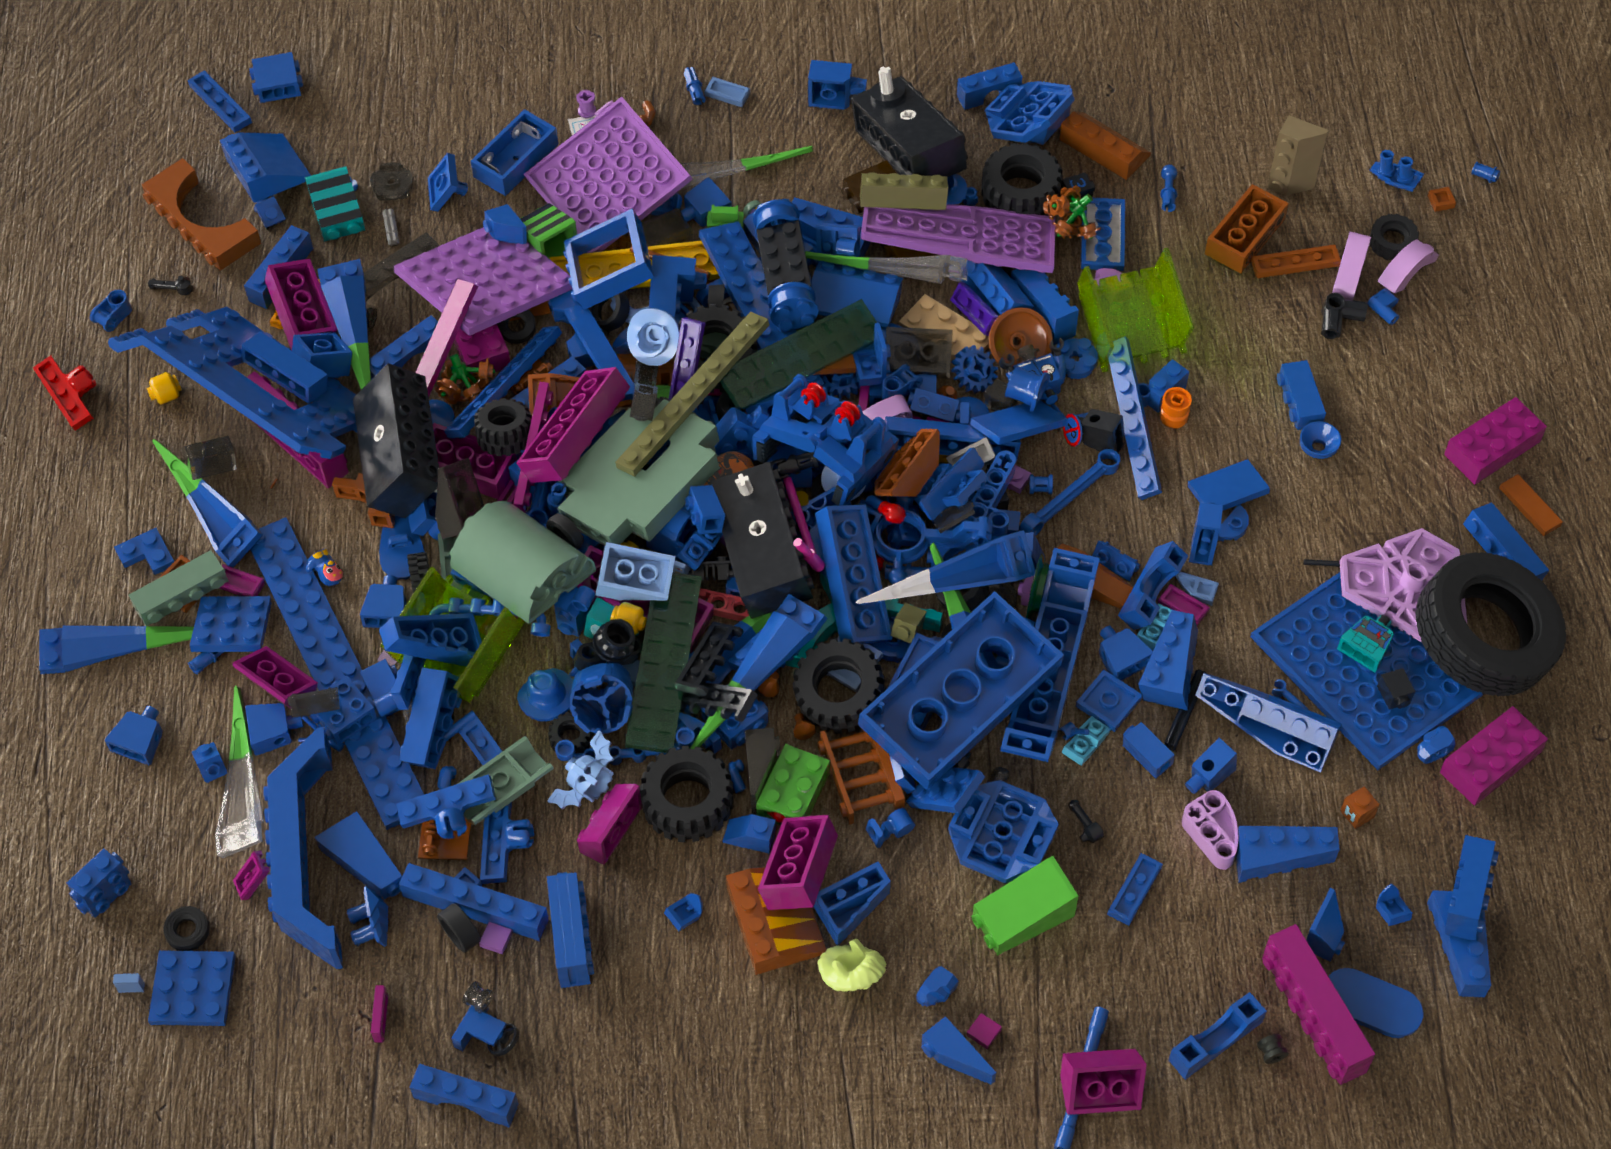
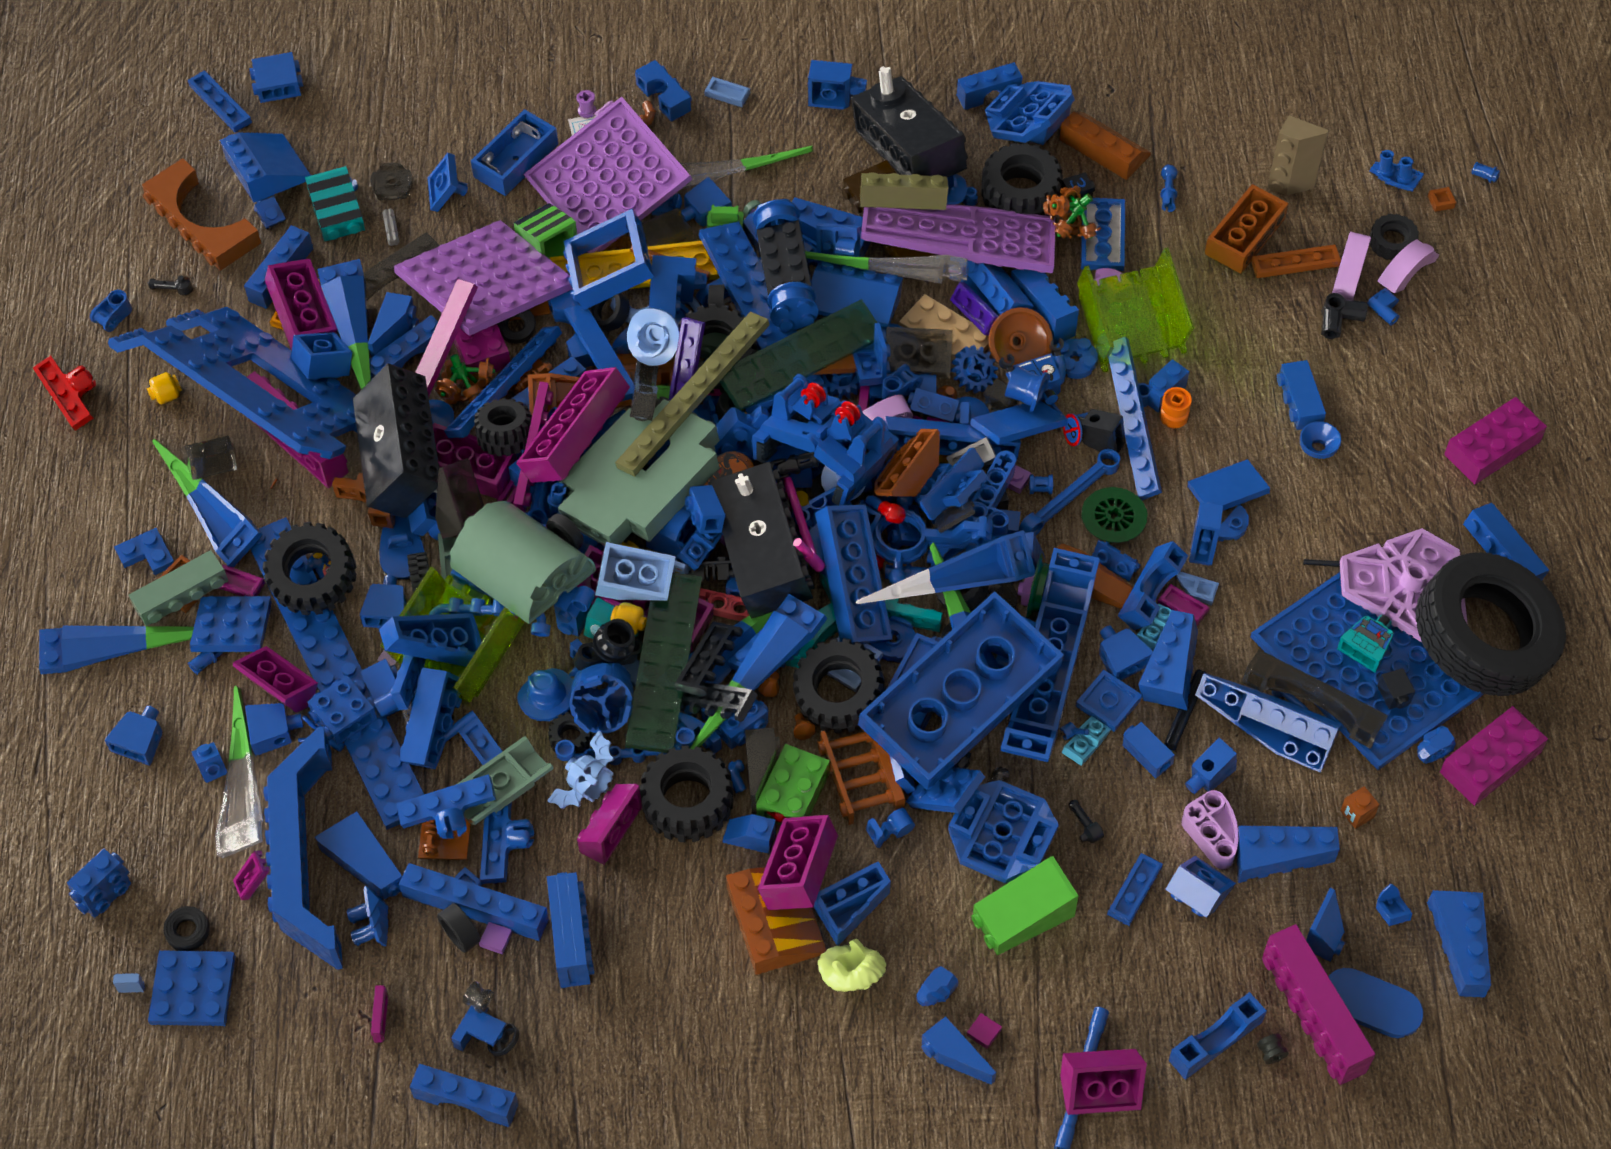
blue brick [242,331,327,404] -> none
clear smoke hinge [288,687,340,718] -> none
blue arm [437,766,457,789] -> none
blue slope [483,204,527,244] -> none
blue plate [664,893,703,931] -> none
blue axle [684,67,706,105] -> none
olive brick [891,603,927,644] -> none
clear smoke plate [1016,344,1040,362] -> none
blue wedge [1445,835,1499,941] -> none
dark orange tile [1499,474,1563,536] -> none
none -> black tyre [263,522,357,615]
none -> blue slope [368,292,419,357]
none -> blue arch [635,60,692,122]
none -> dark green piece [1081,487,1148,543]
none -> slope [1165,856,1236,918]
none -> clear smoke arch [1242,650,1388,749]

